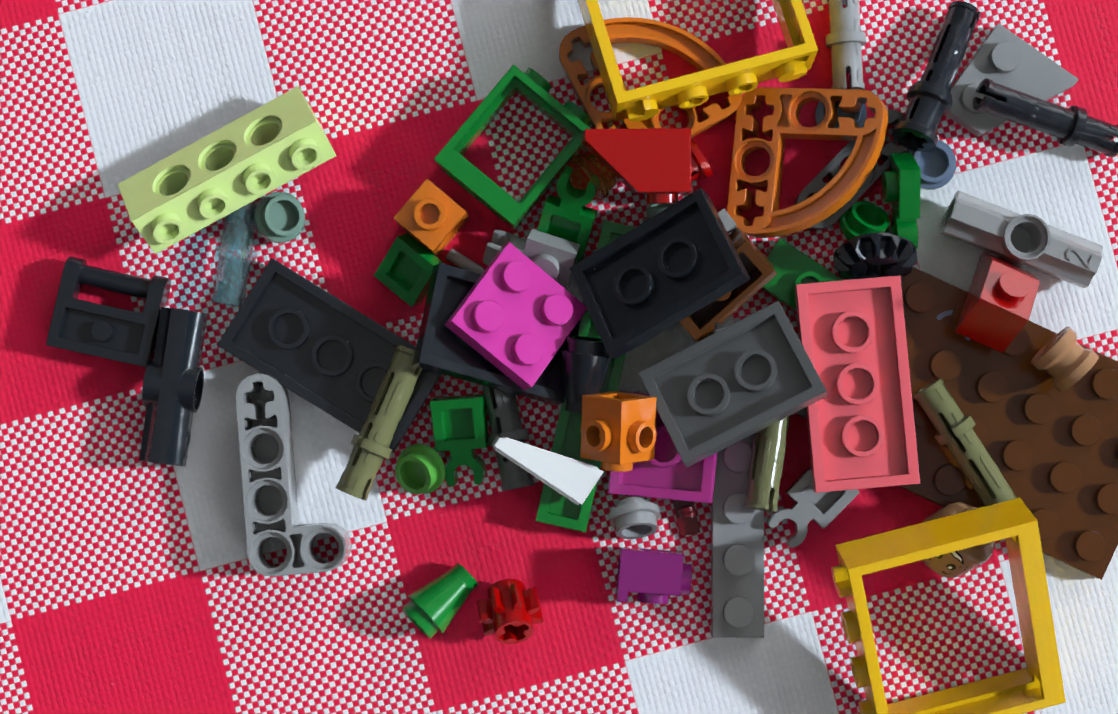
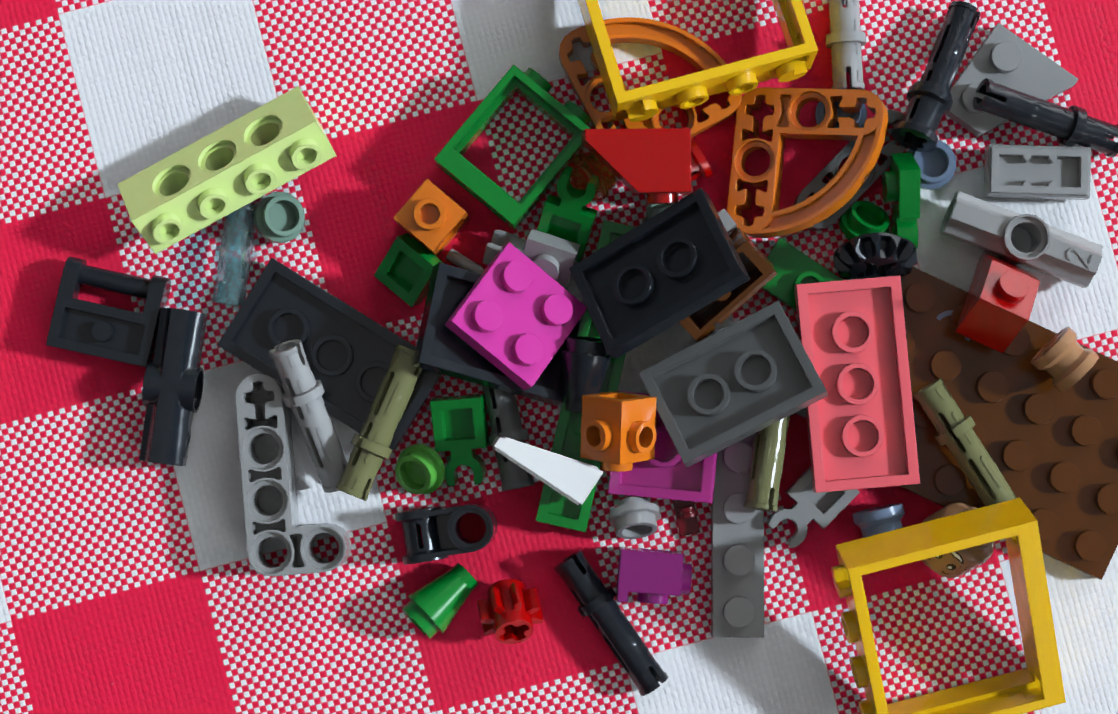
none -> light grey pin [269,339,347,493]
none -> black piece [395,503,497,565]
none -> black pin [554,550,669,696]
none -> sand blue wheel [852,503,905,538]
none -> light grey plate [984,144,1091,200]

